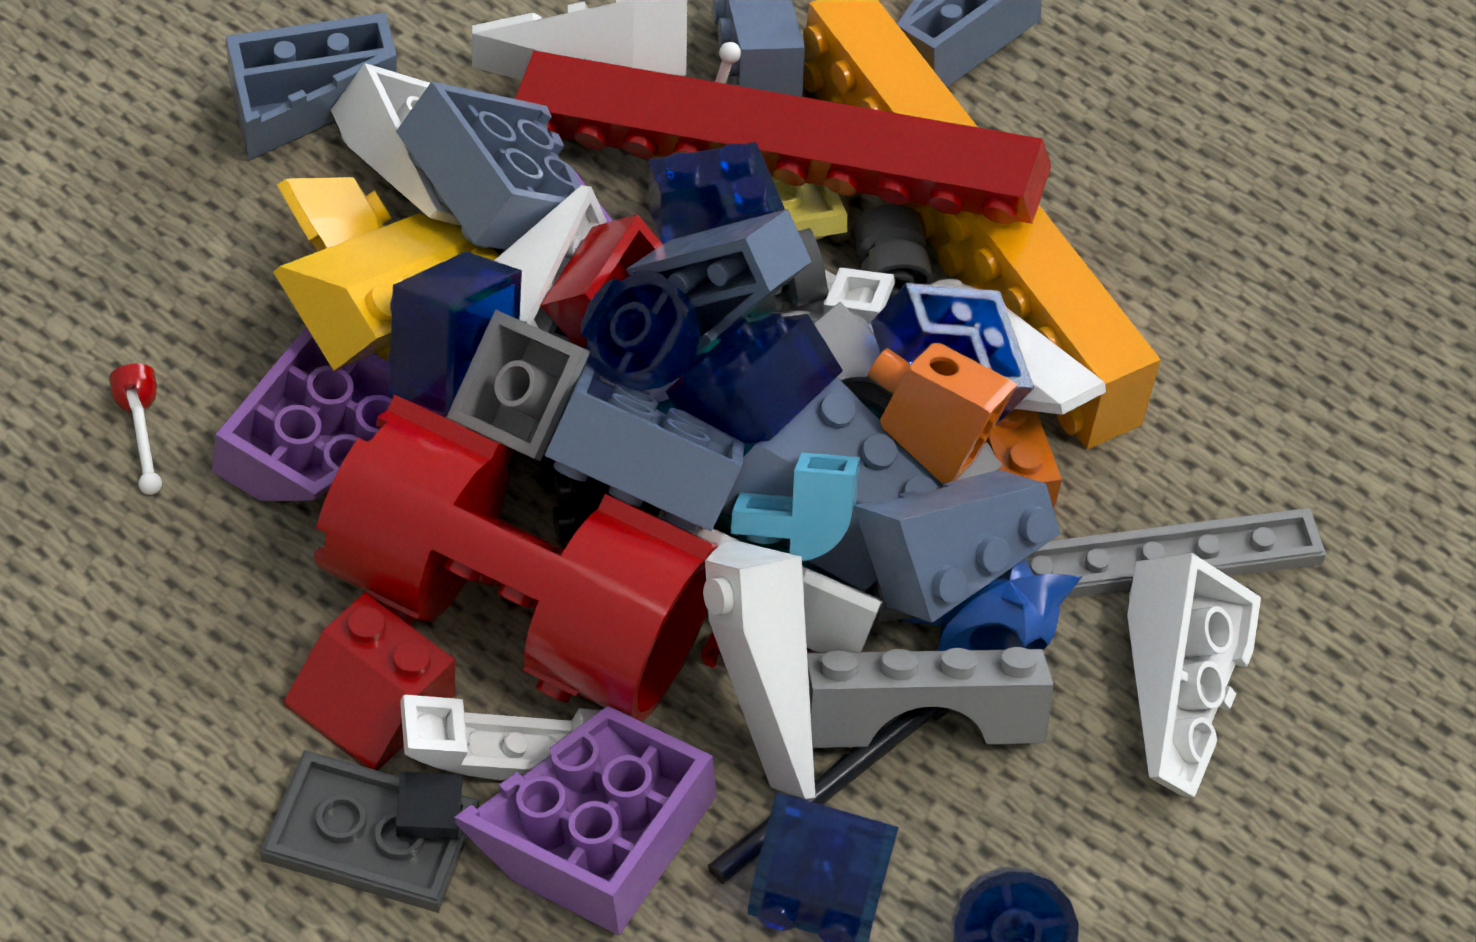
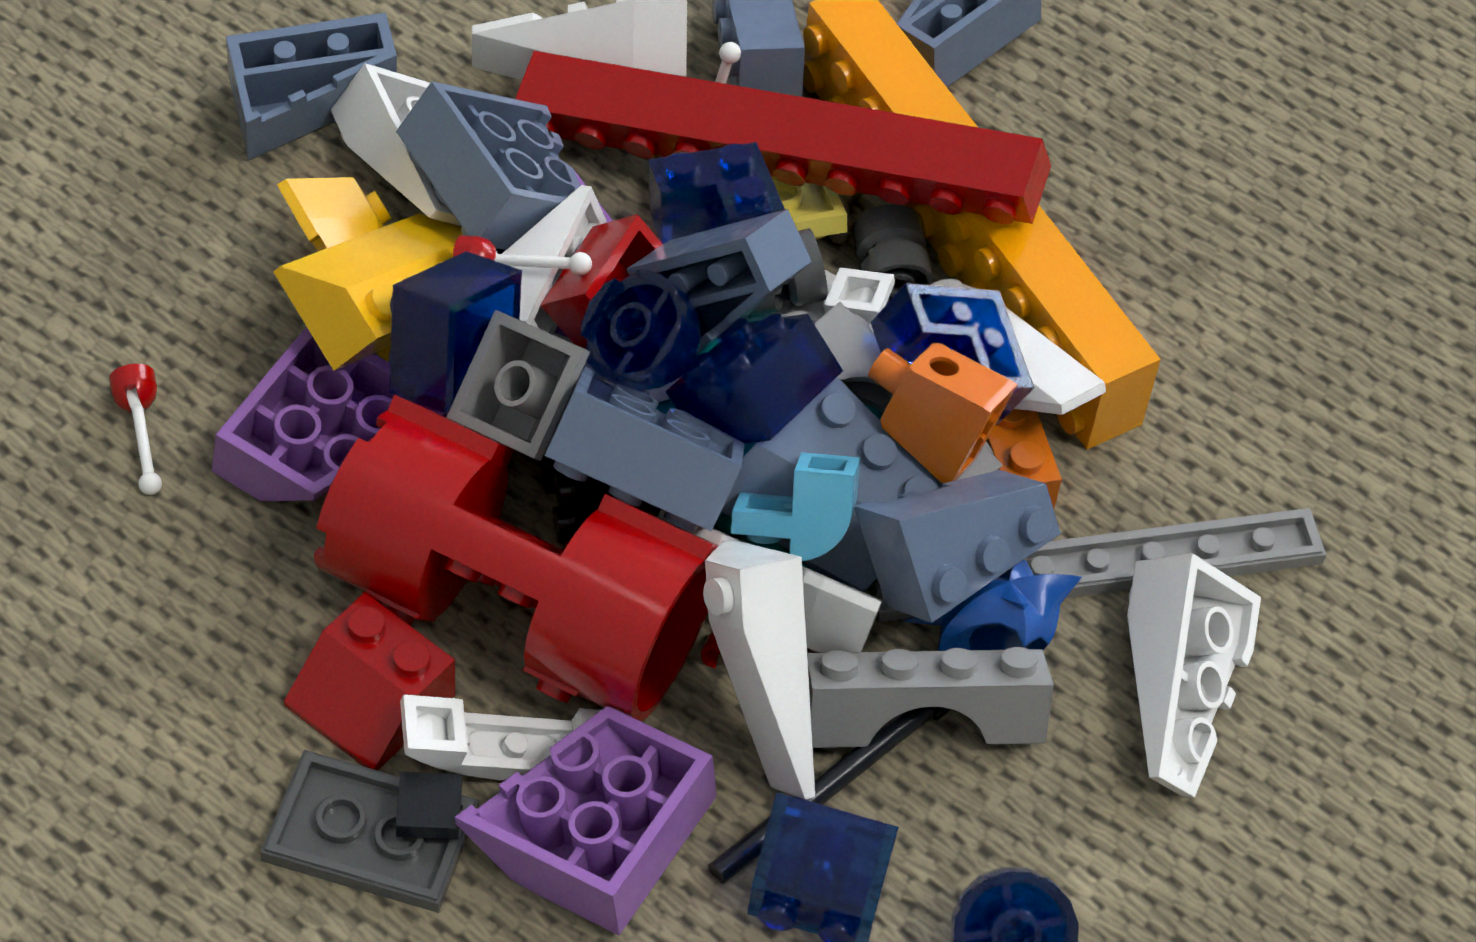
none -> white hinge [452,235,592,282]

